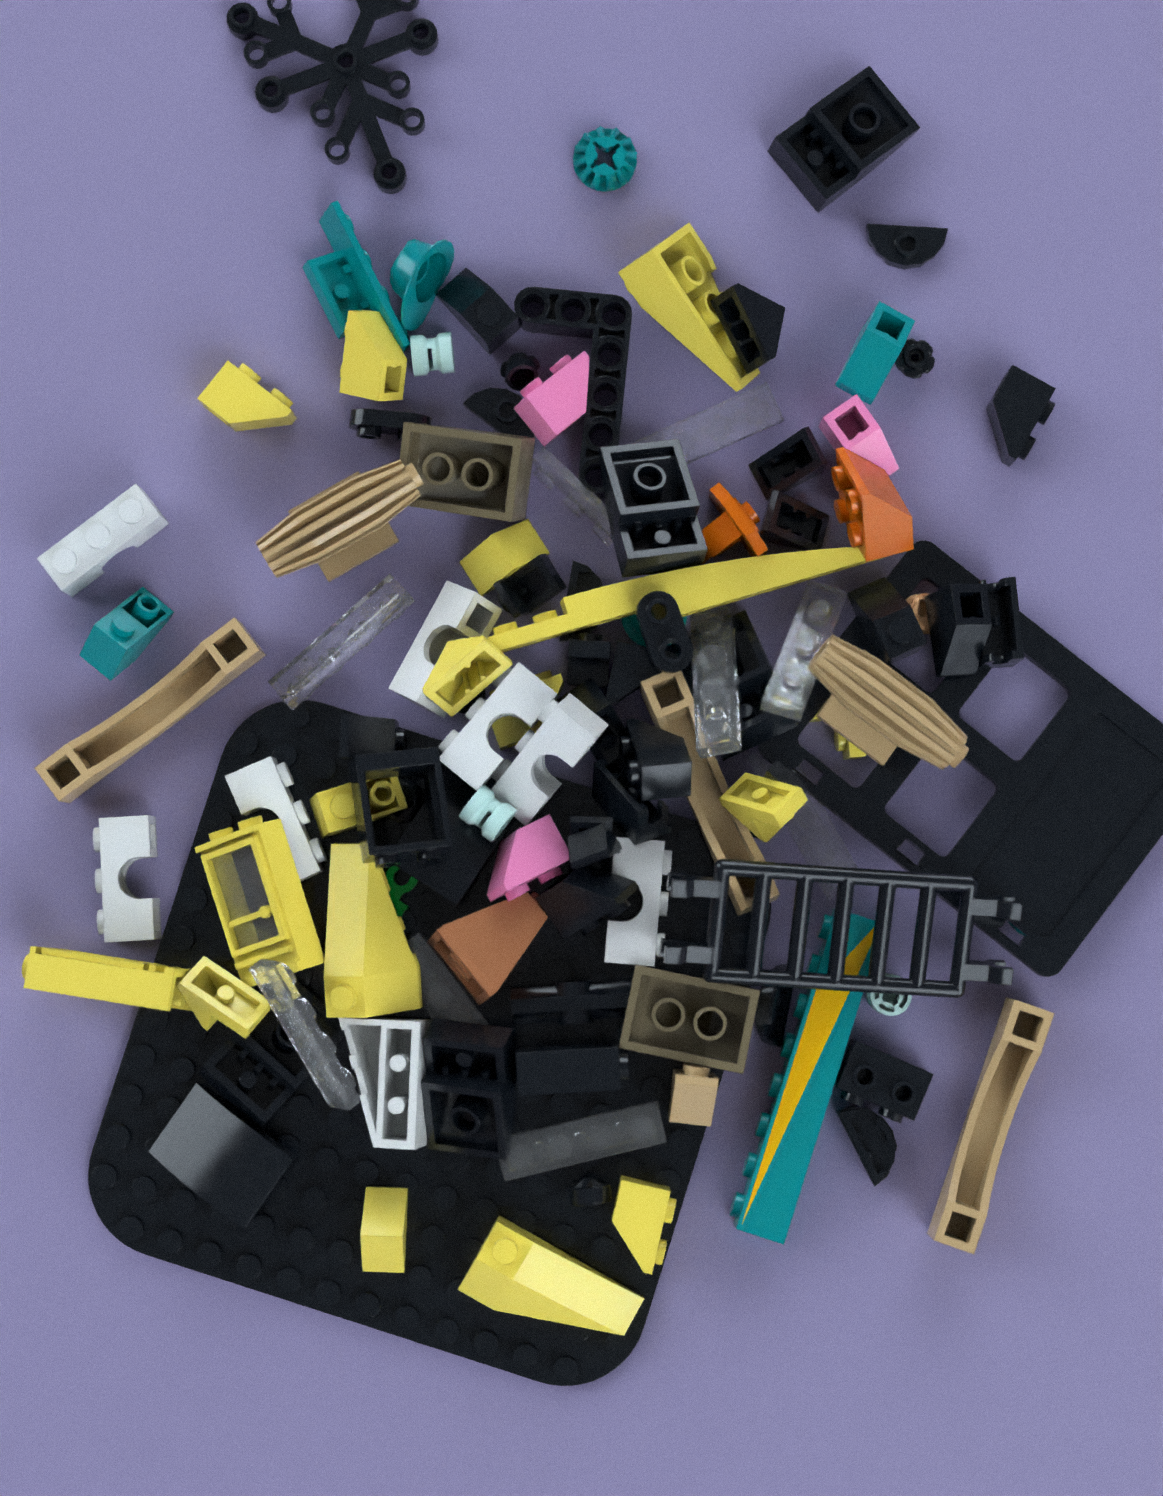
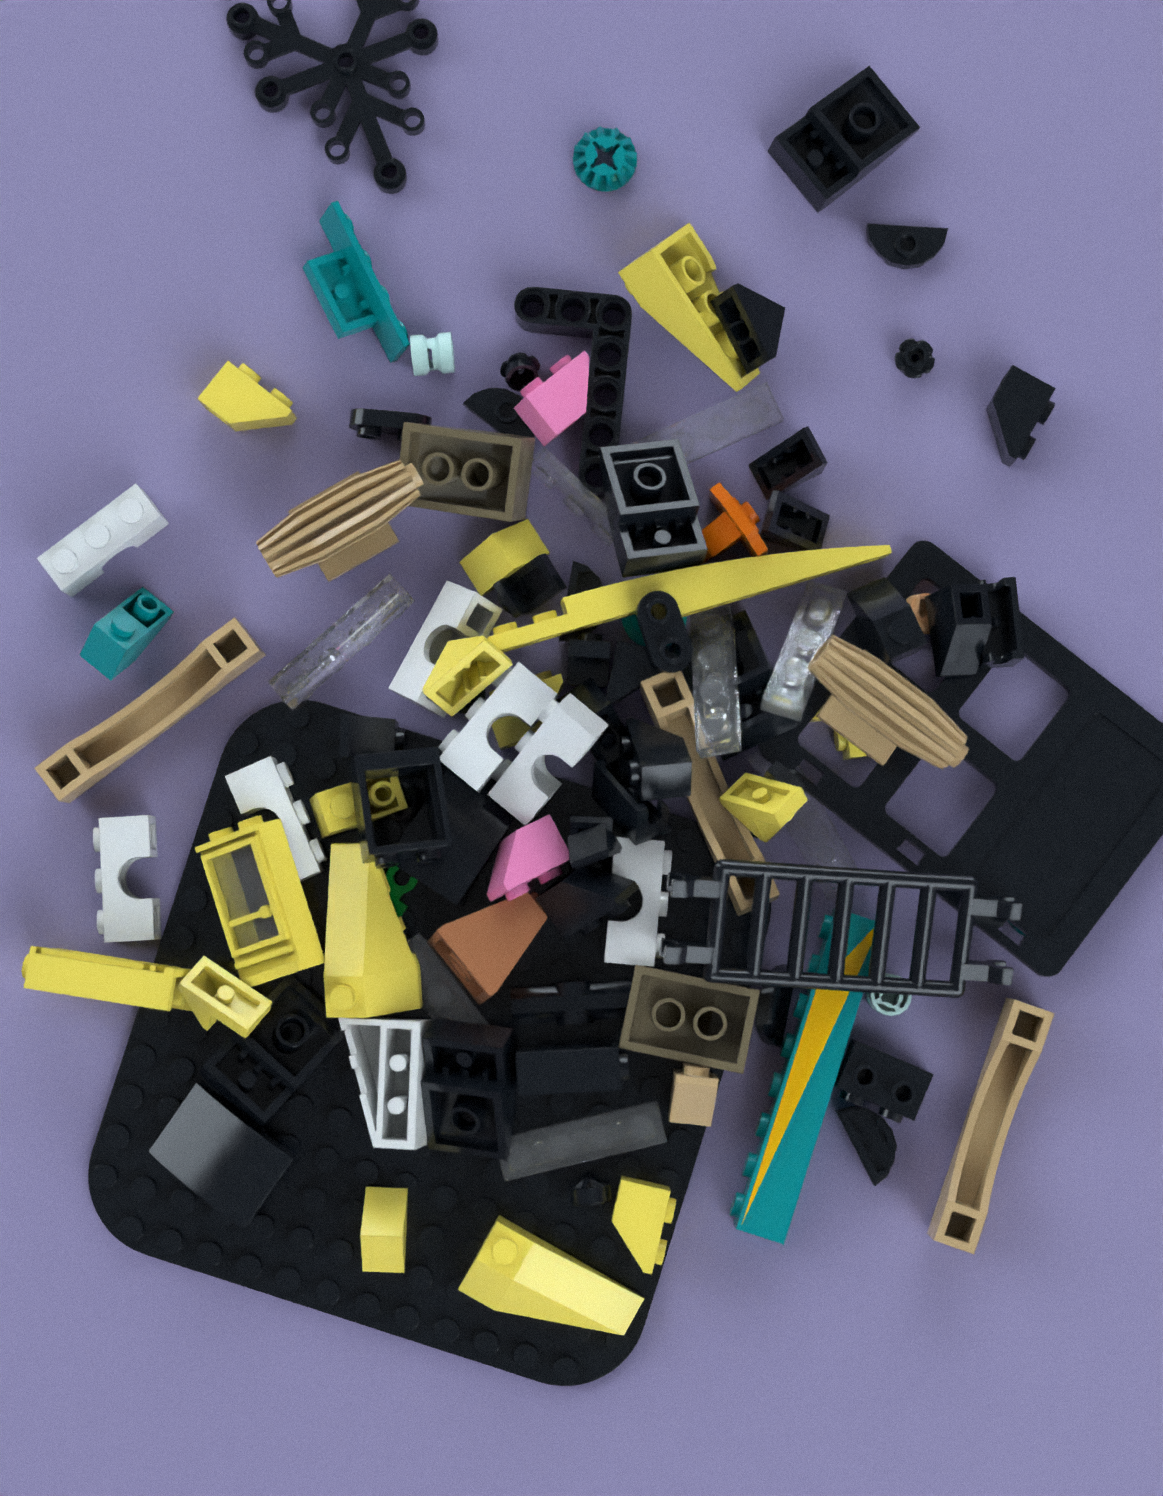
clear plate [248,959,361,1111] -> none
light yellow slope [339,310,407,401] -> none
teal piece [390,239,454,331] -> none
black slope [436,268,520,355] -> none
light aqua wheel [459,784,517,843] -> none
bright pink slope [819,394,899,476] -> none
orange slope [831,447,914,562] -> none
teal slope [835,301,915,405] -> none

